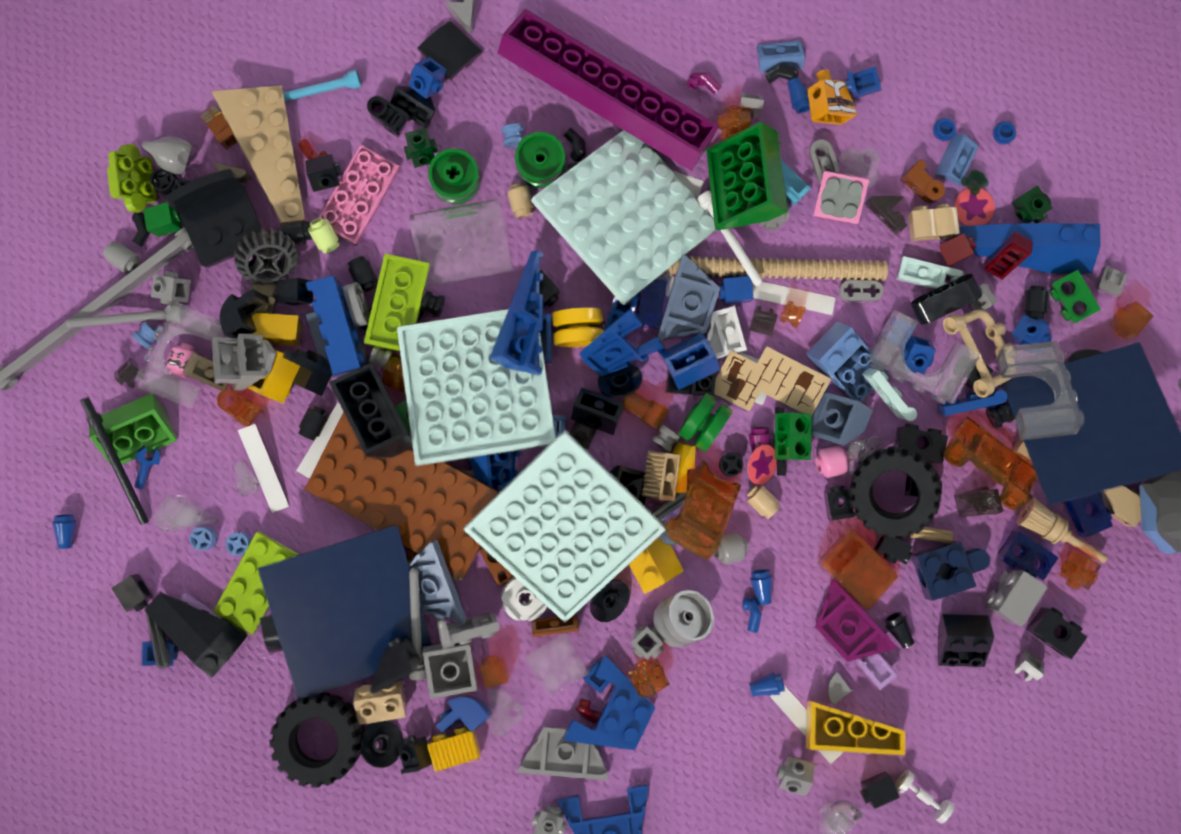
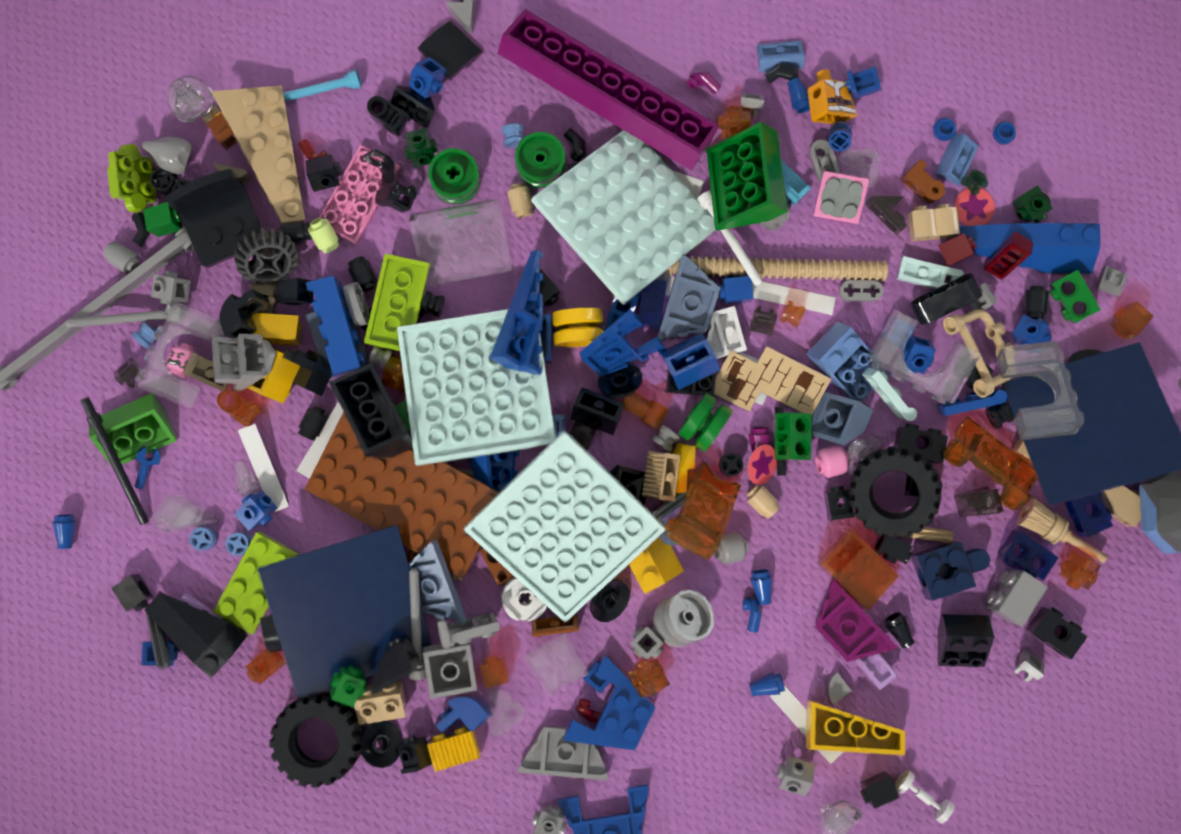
none -> clear cylinder [166,75,215,123]
none -> blue brick [234,491,277,531]
none -> clear orange brick [245,648,287,685]
none -> green brick [330,666,367,707]
none -> black piece [363,149,417,213]
none -> blue wheel [829,121,852,151]

